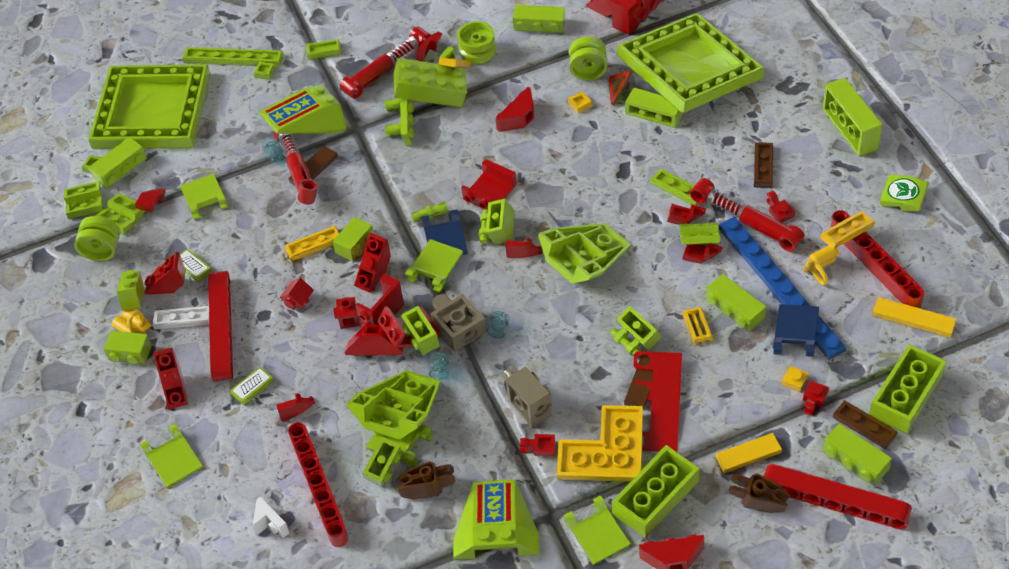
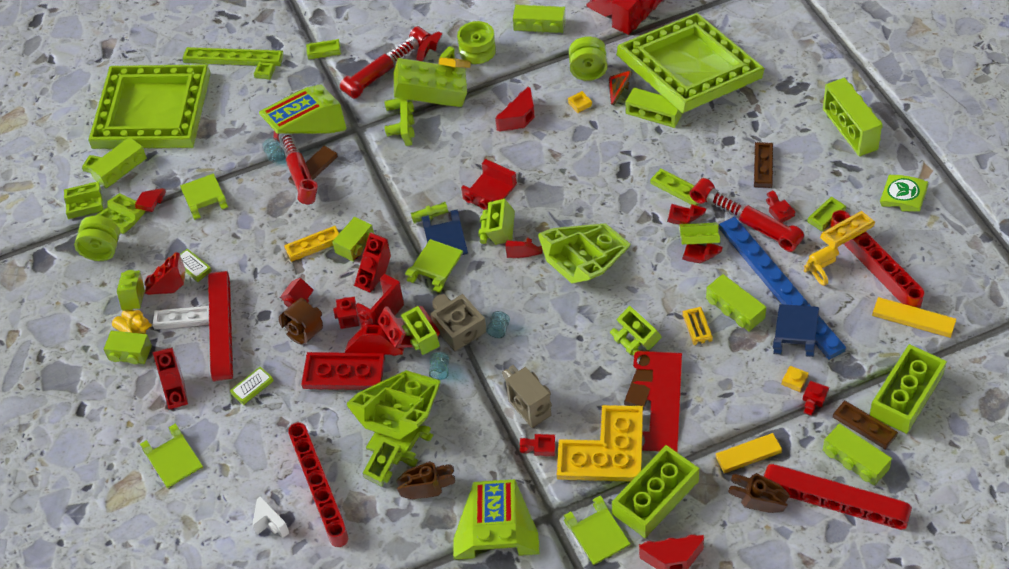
red slope [276,393,315,422] -> none
none -> reddish brown brick [279,298,323,345]
none -> red plate [301,352,385,390]
none -> lime tile [807,196,846,231]

